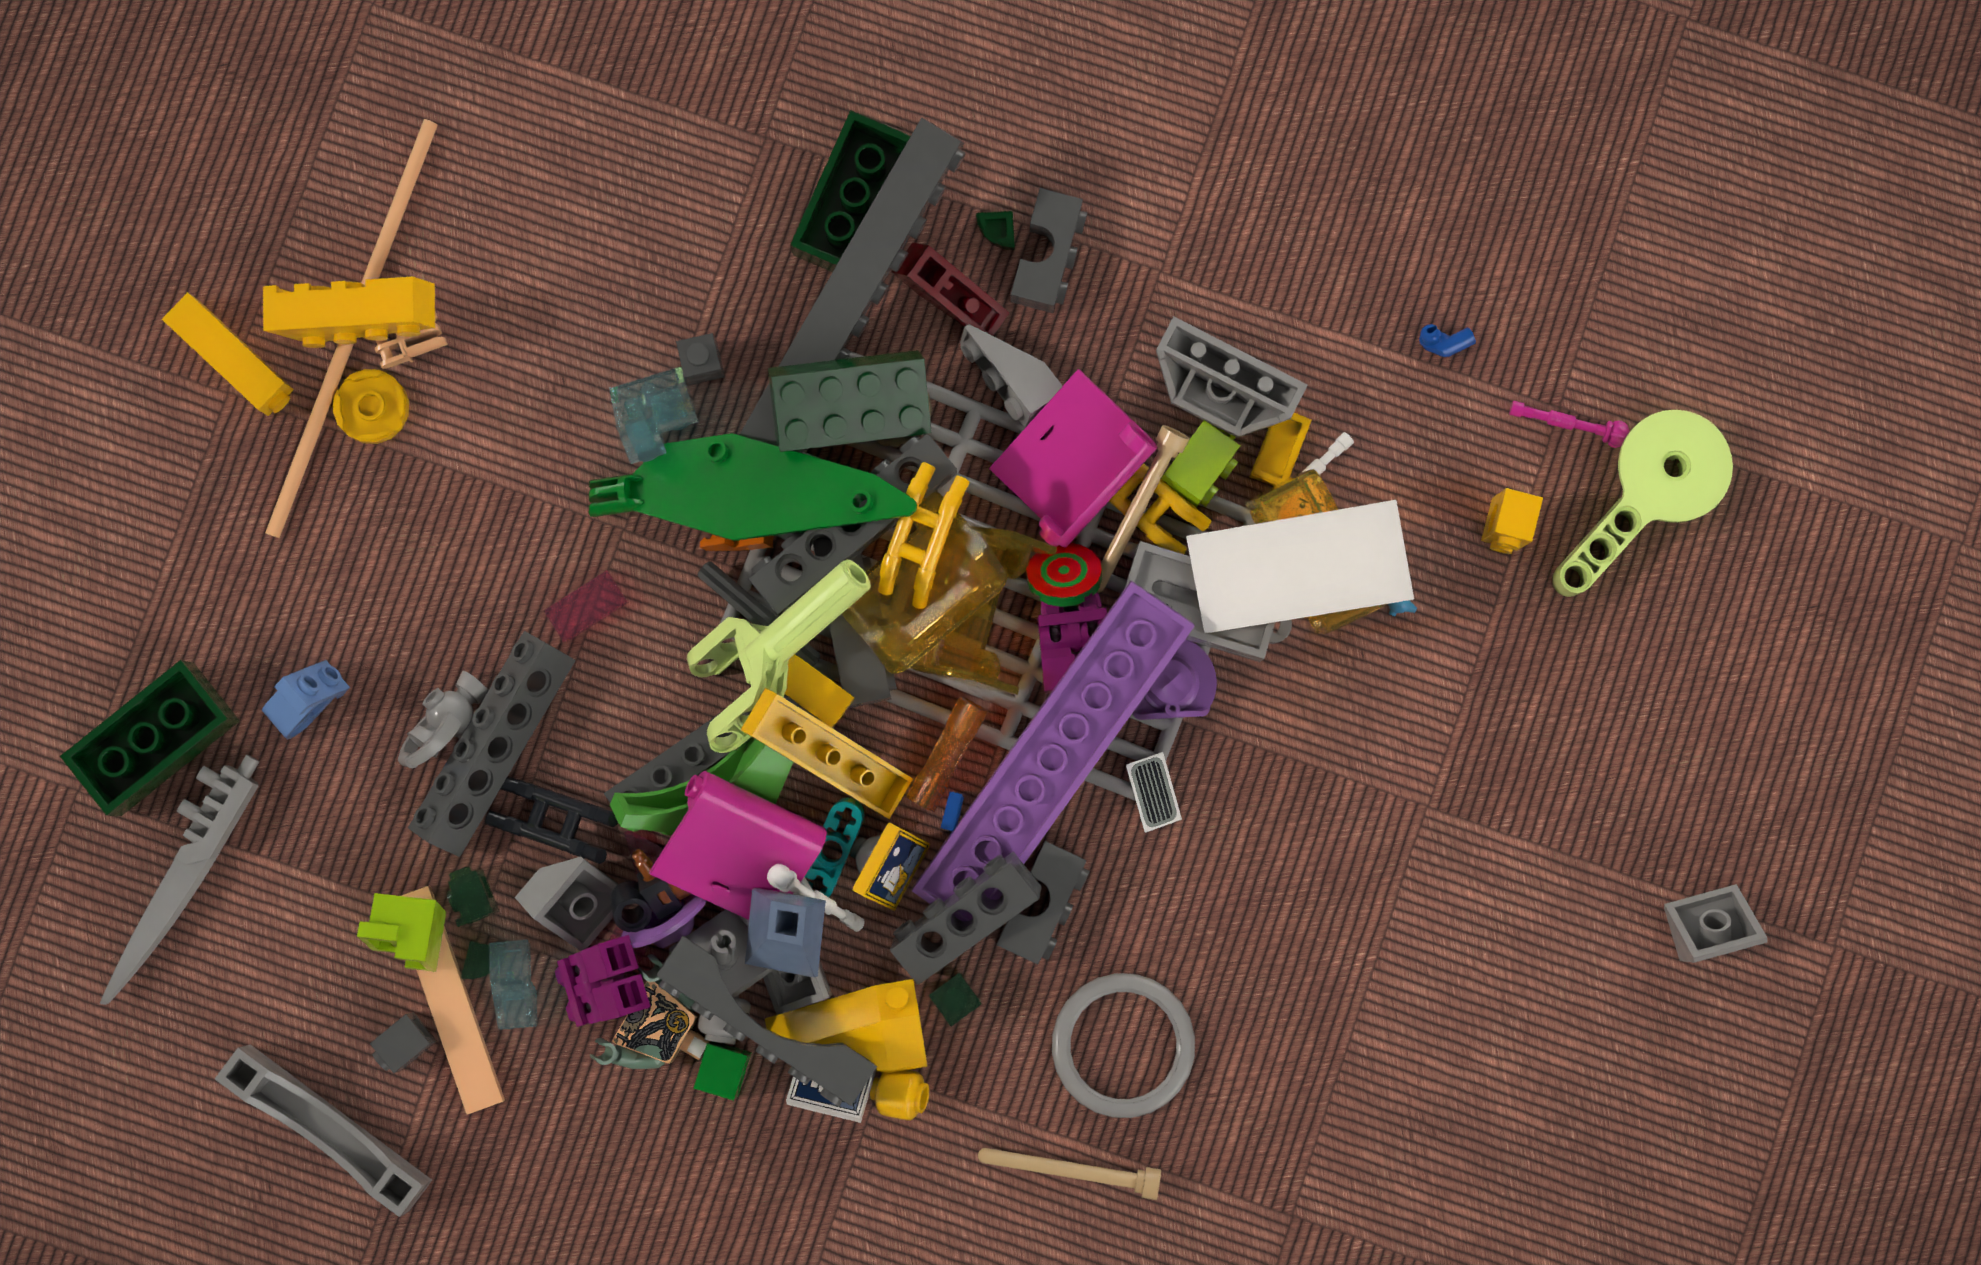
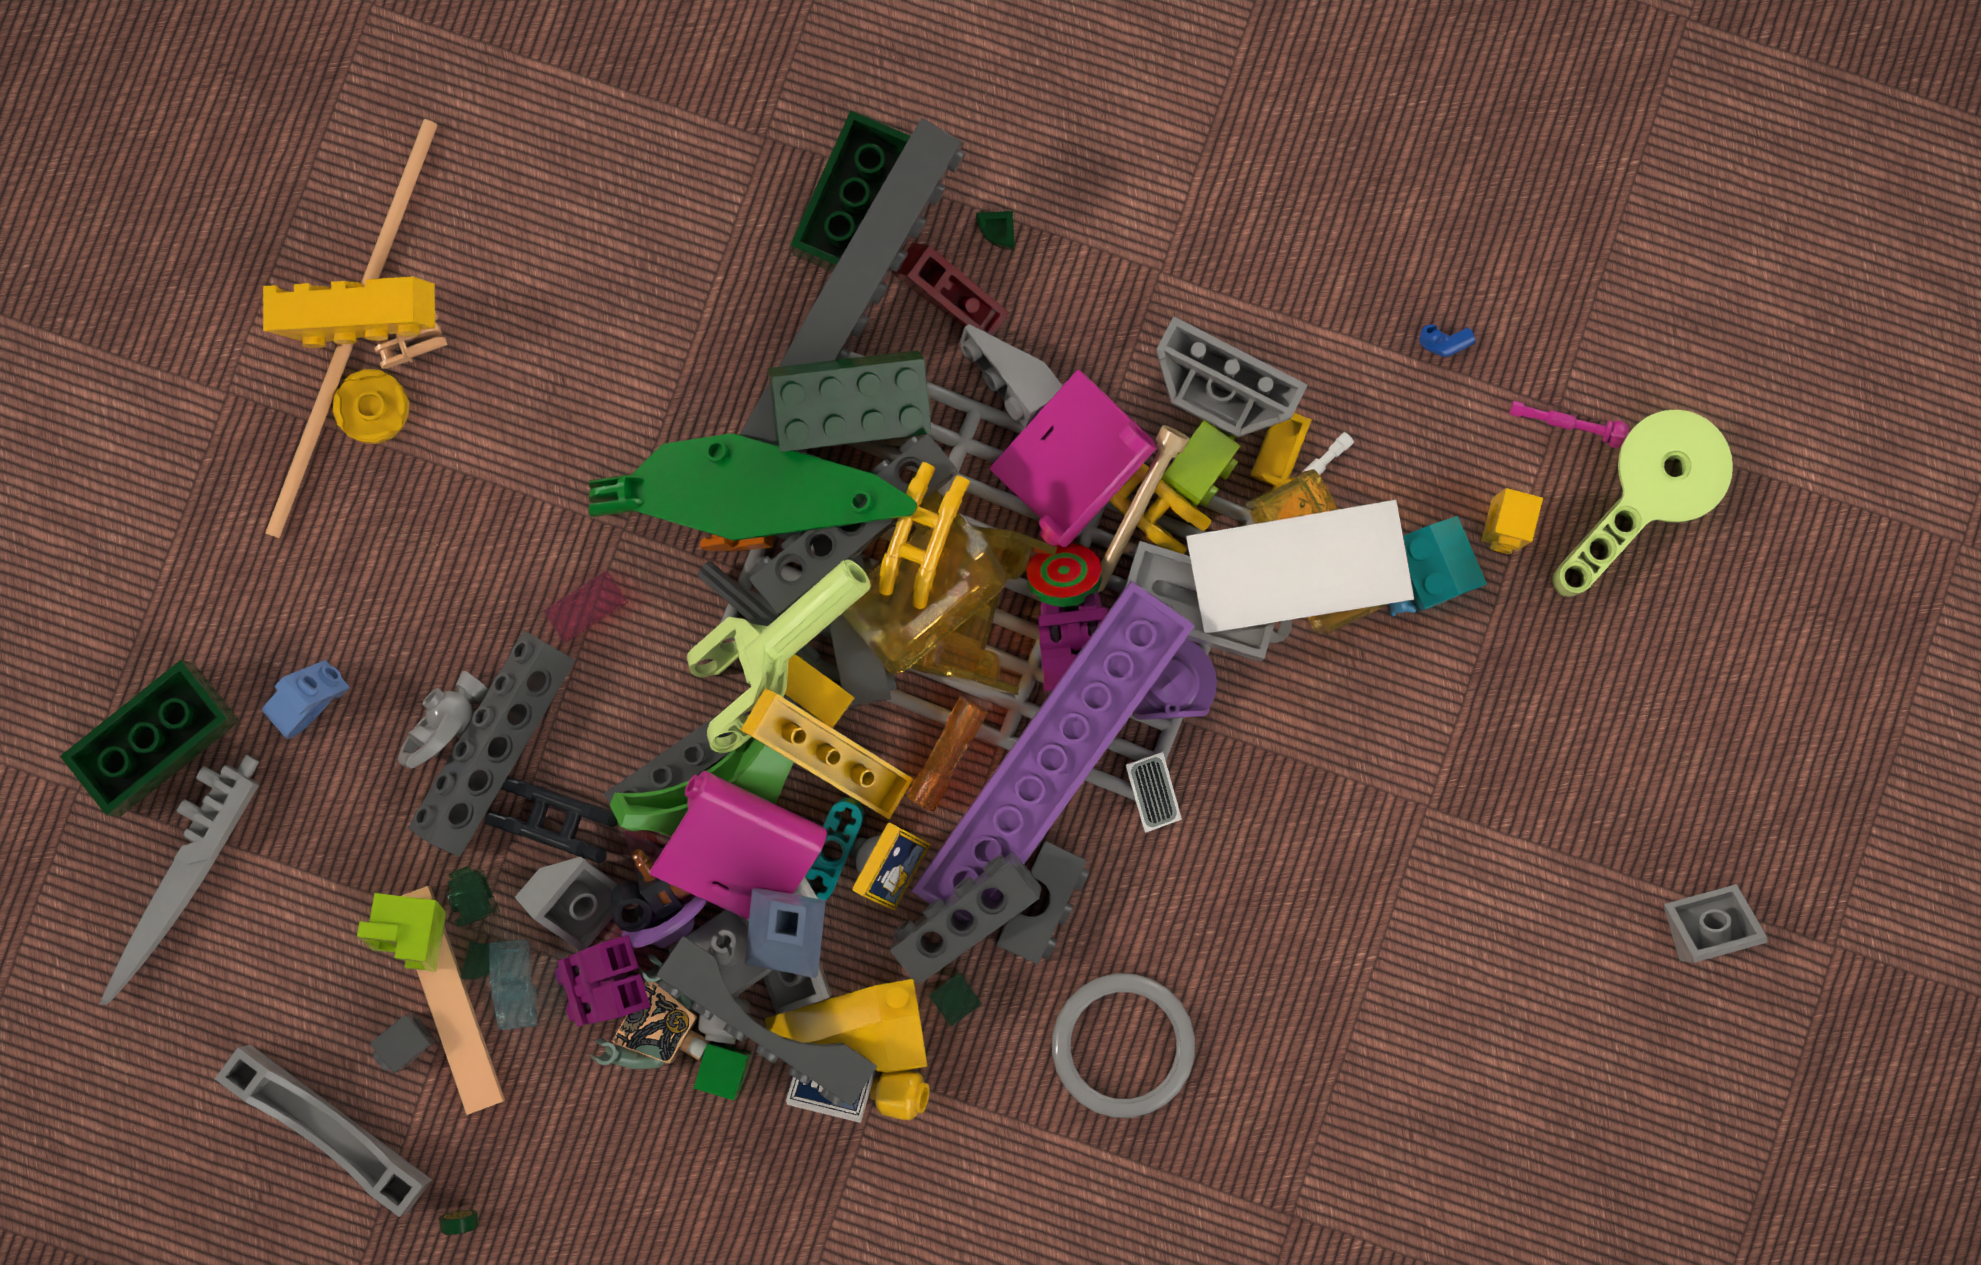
yellow brick [162,292,294,416] -> none
clear light blue brick [609,366,698,465] -> none
dark grey brick [676,333,725,385] -> none
white piece [767,864,865,932] -> none
blue tile [940,791,964,831] -> none
tan piece [978,1148,1161,1200] -> none
dark grey arch [1010,188,1088,313] -> none
none -> dark green tile [439,1210,479,1235]
none -> teal slope [1403,516,1487,613]

